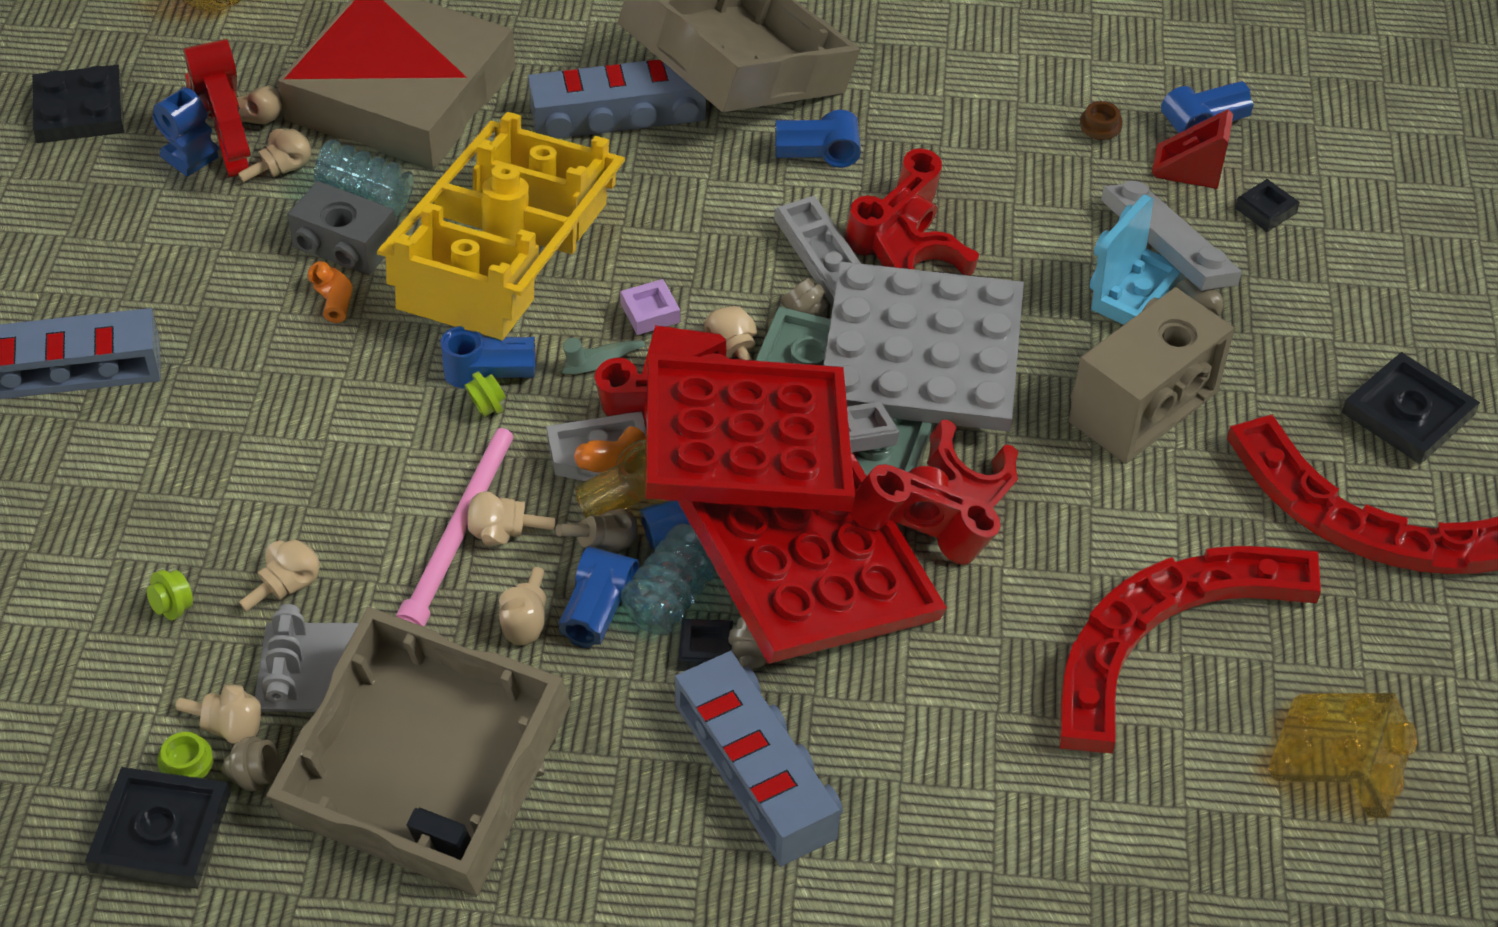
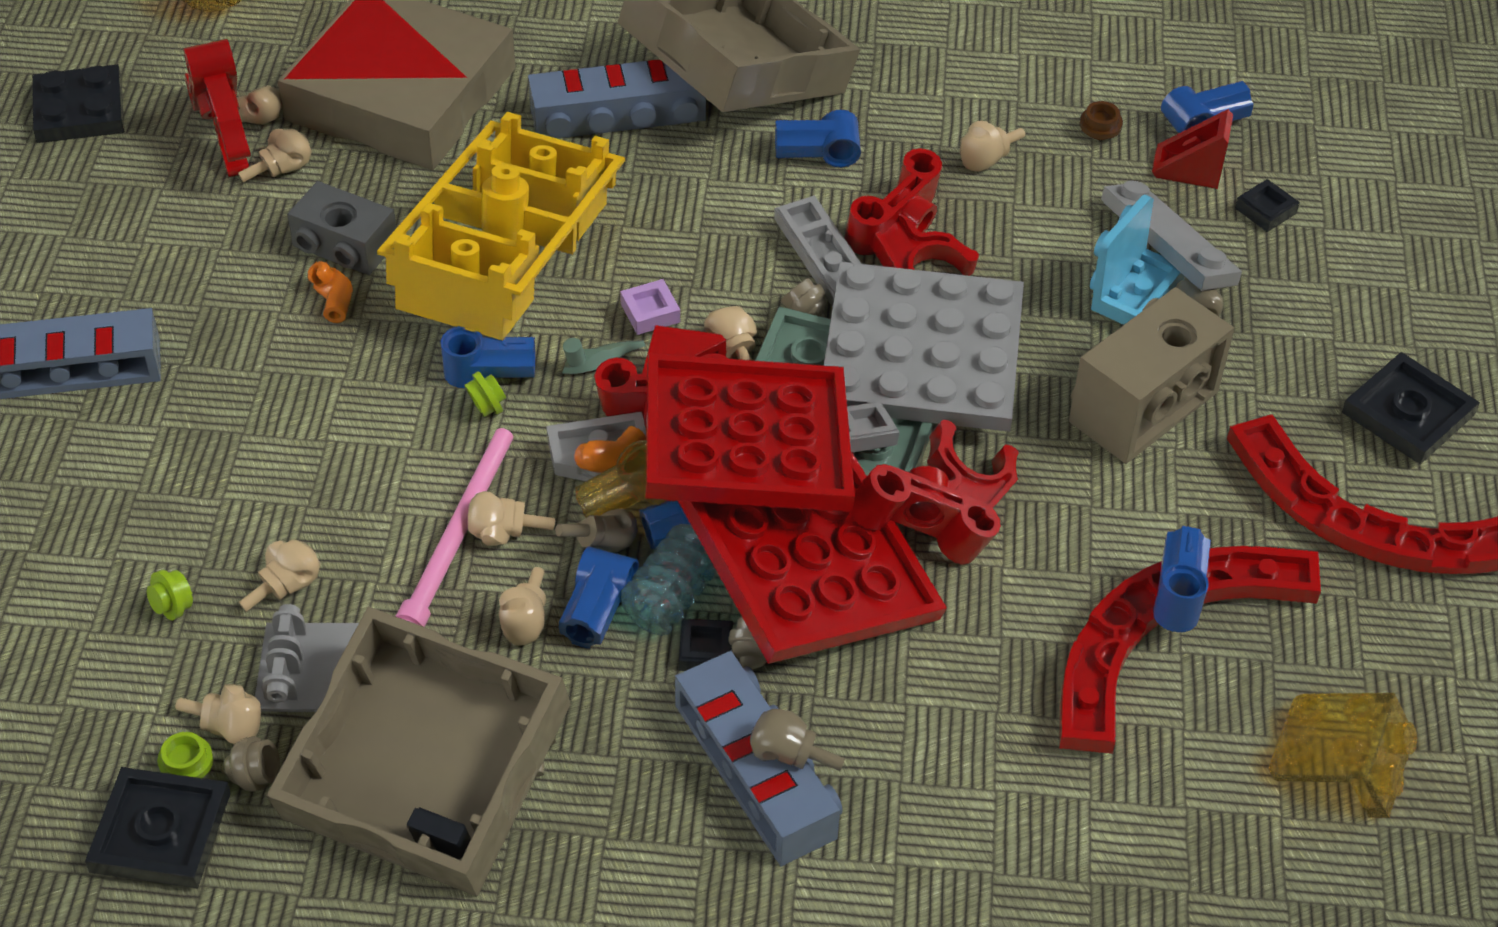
blue leg [152,87,219,177] -> none
clear light blue piece [314,139,414,217] -> none
none -> dark tan piece [750,709,845,771]
none -> tan piece [960,121,1025,172]
none -> blue piece [1153,526,1211,632]

